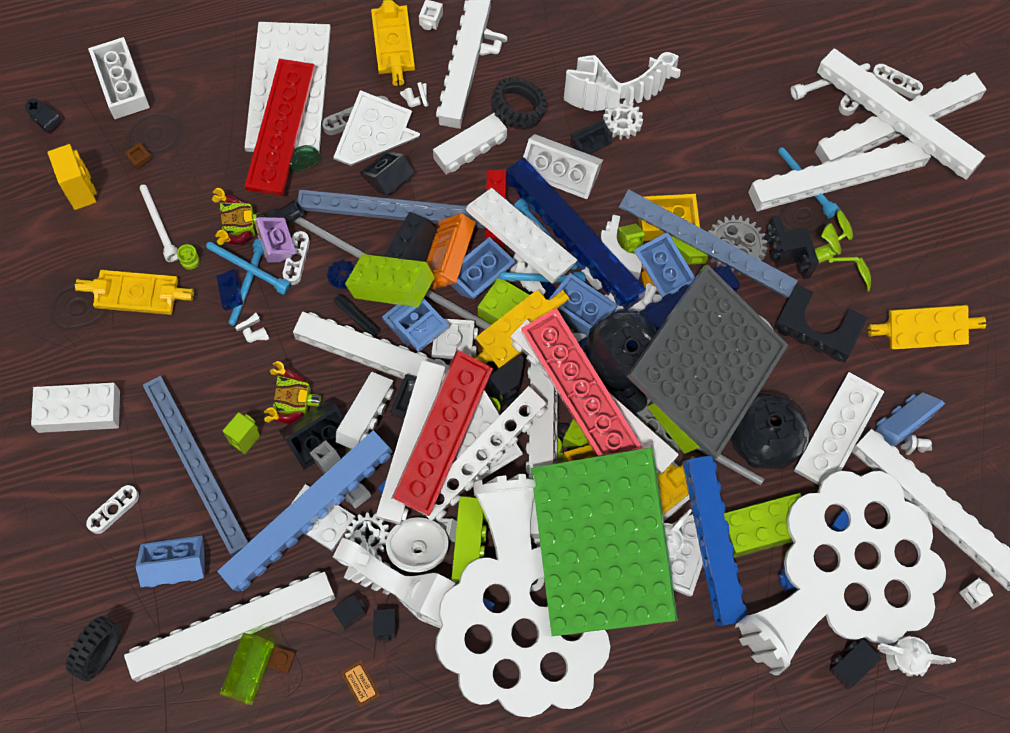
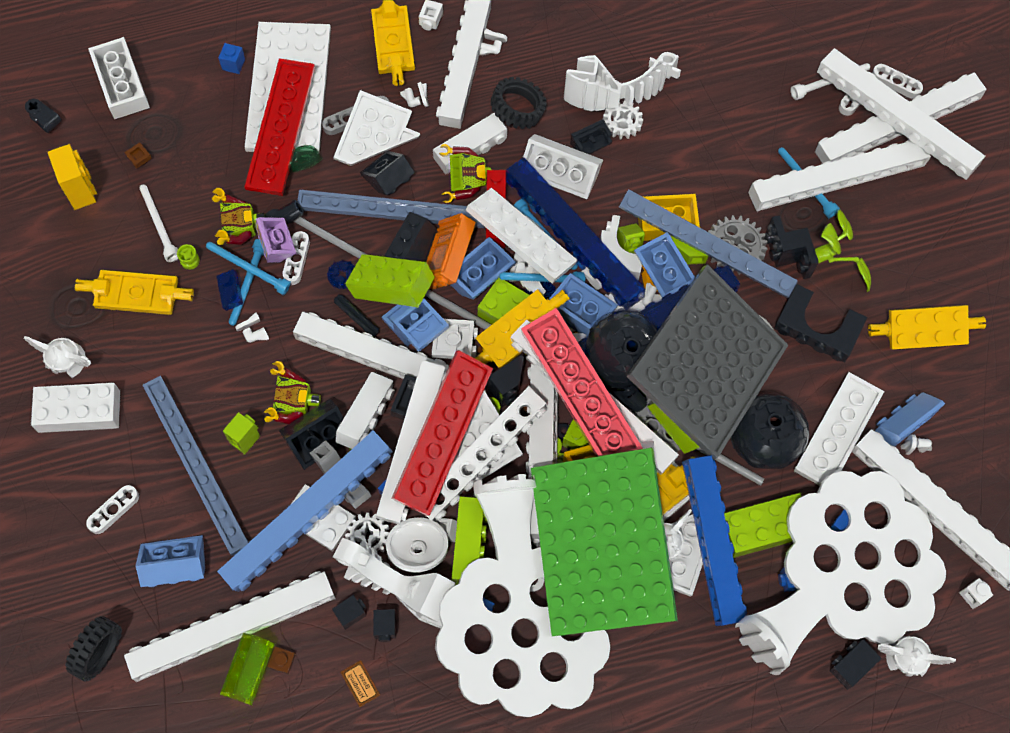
none -> white helmet [24,336,91,378]
none -> blue brick [218,43,245,74]
none -> torso [439,144,491,203]

